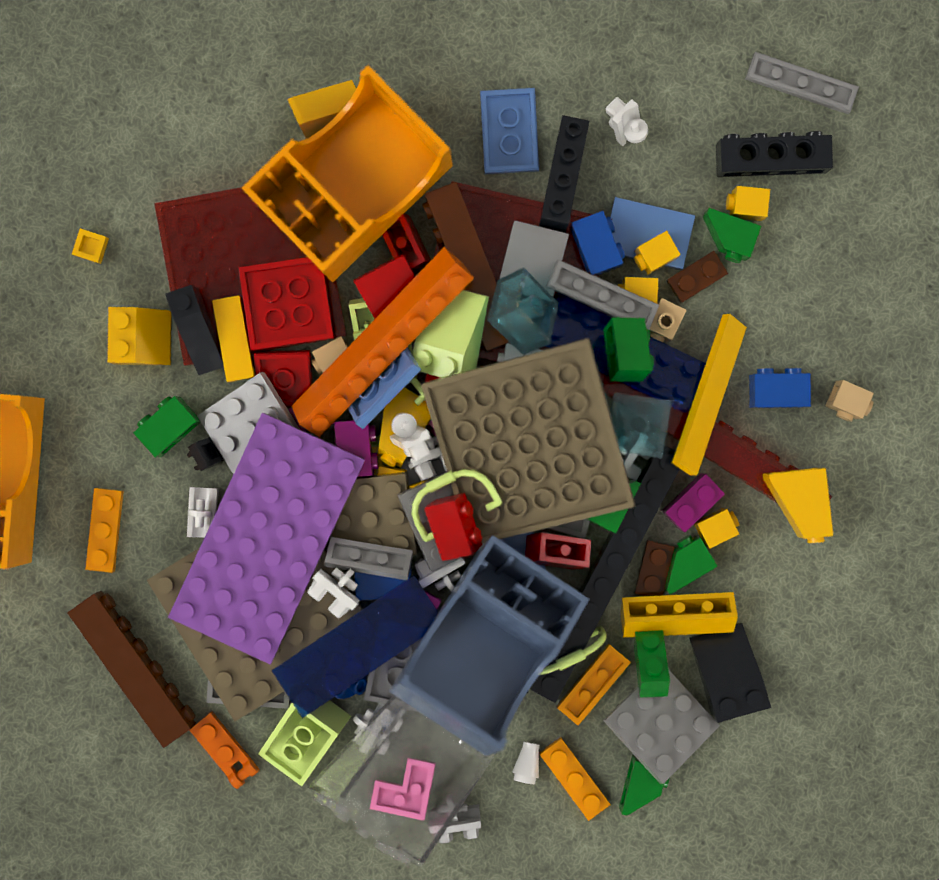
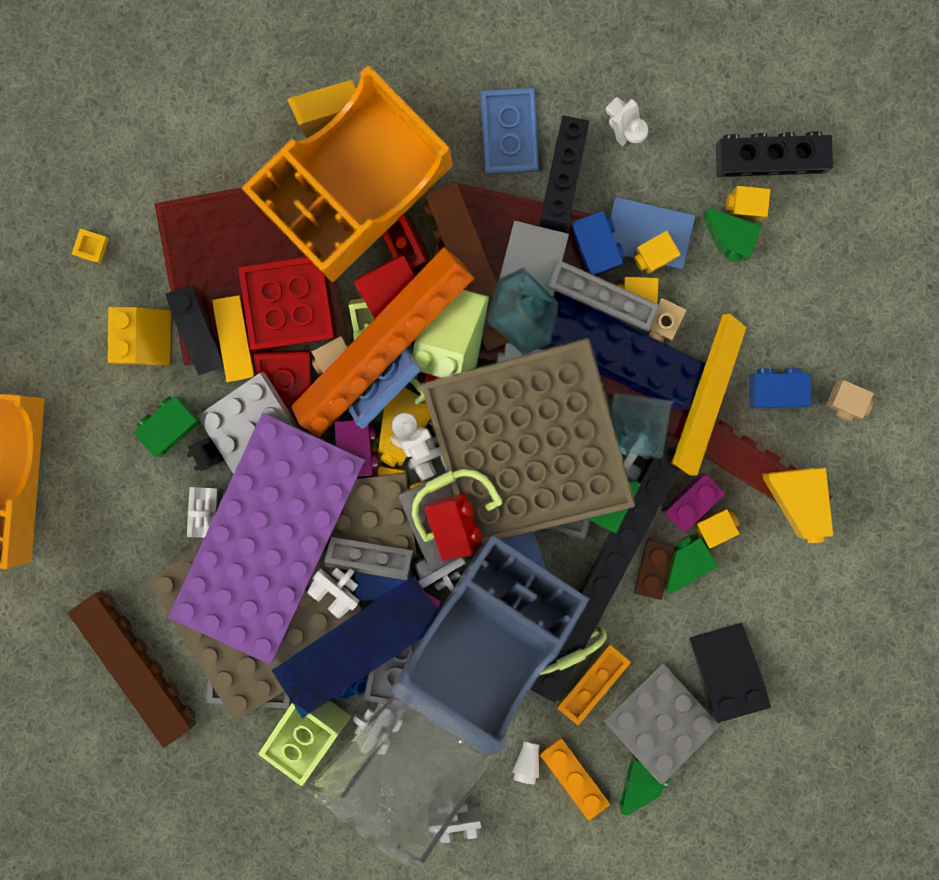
light orange plate [85,488,124,573] -> none
orange plate [189,711,260,789] -> none
bright pink plate [370,757,436,821] -> none
red brick [525,532,591,570] -> none
green brick [603,317,654,382] -> none
yellow brick [620,592,738,638] -> none
green brick [634,630,670,698] -> none
reddish brown plate [666,251,729,303] -> none
light grey tile [745,52,859,114] -> none

